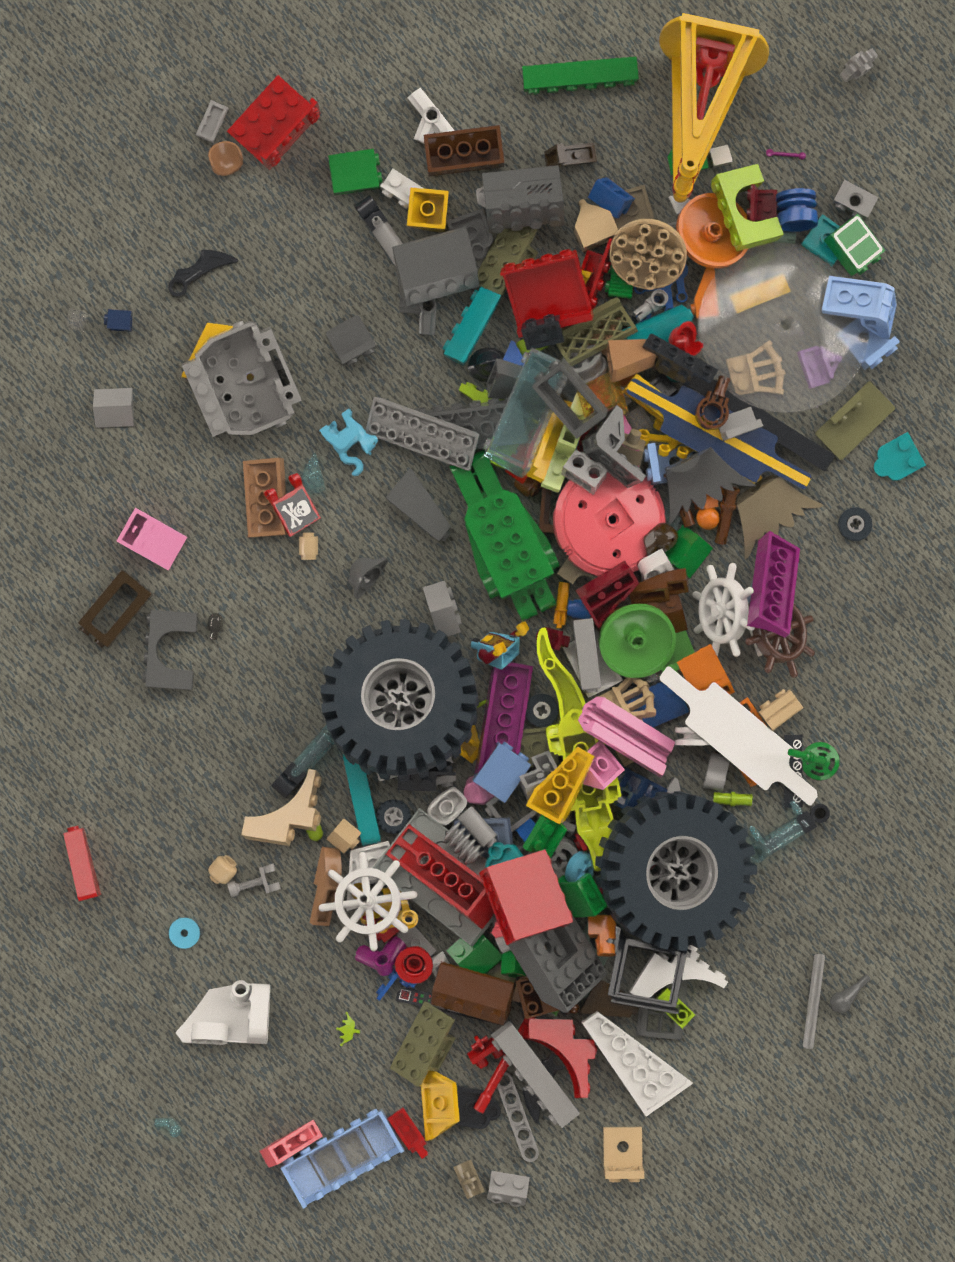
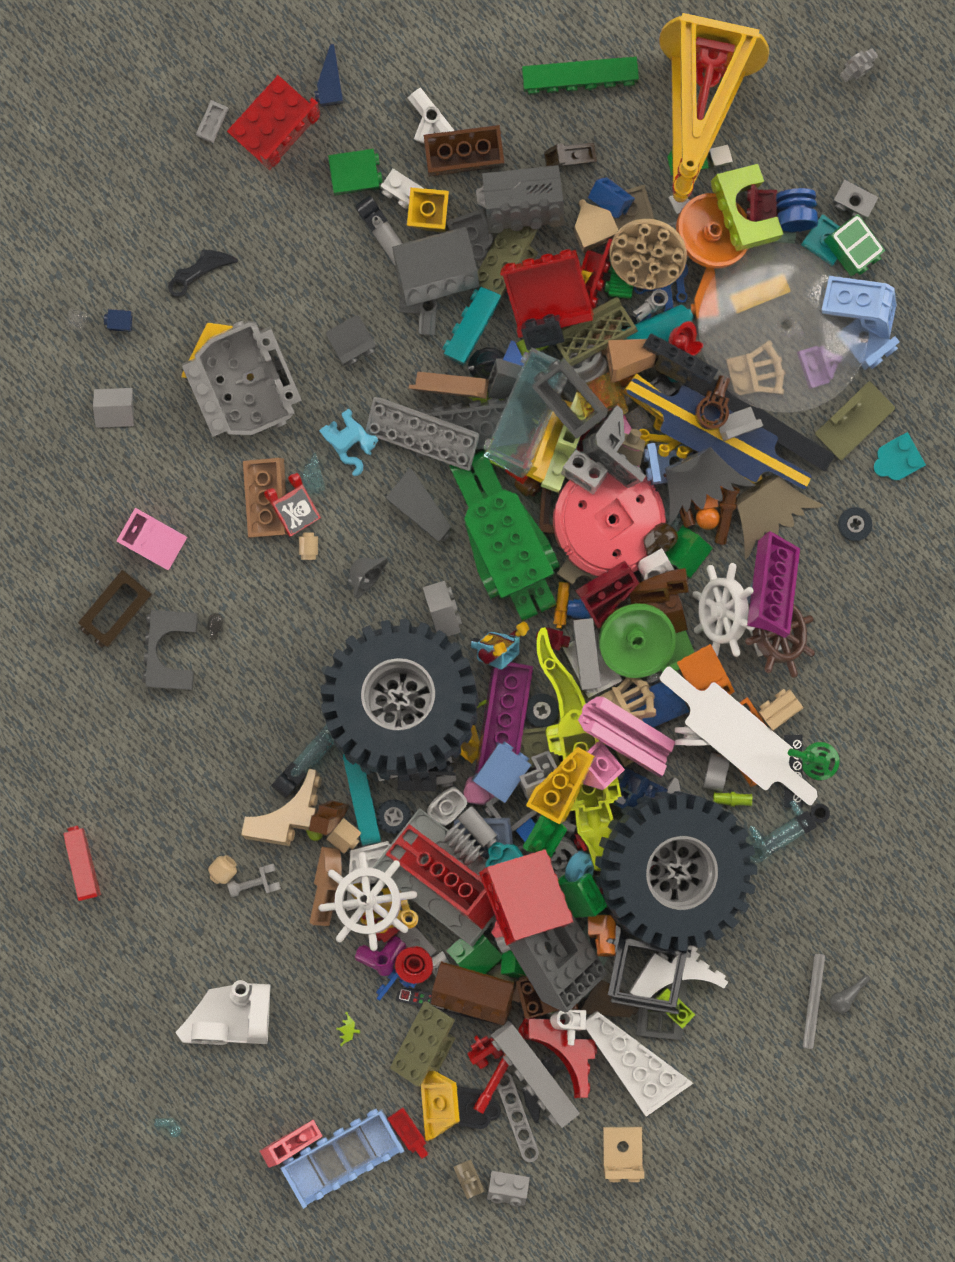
medium azure piece [169,917,200,949] -> none
medium nougat helmet [208,141,243,176] -> none
magenta hinge [766,149,806,160] -> none
none -> reddish brown slope [309,800,349,835]
none -> dark blue slope [314,44,343,107]
none -> medium nougat panel [409,372,489,399]
none -> white piece [550,1010,586,1045]

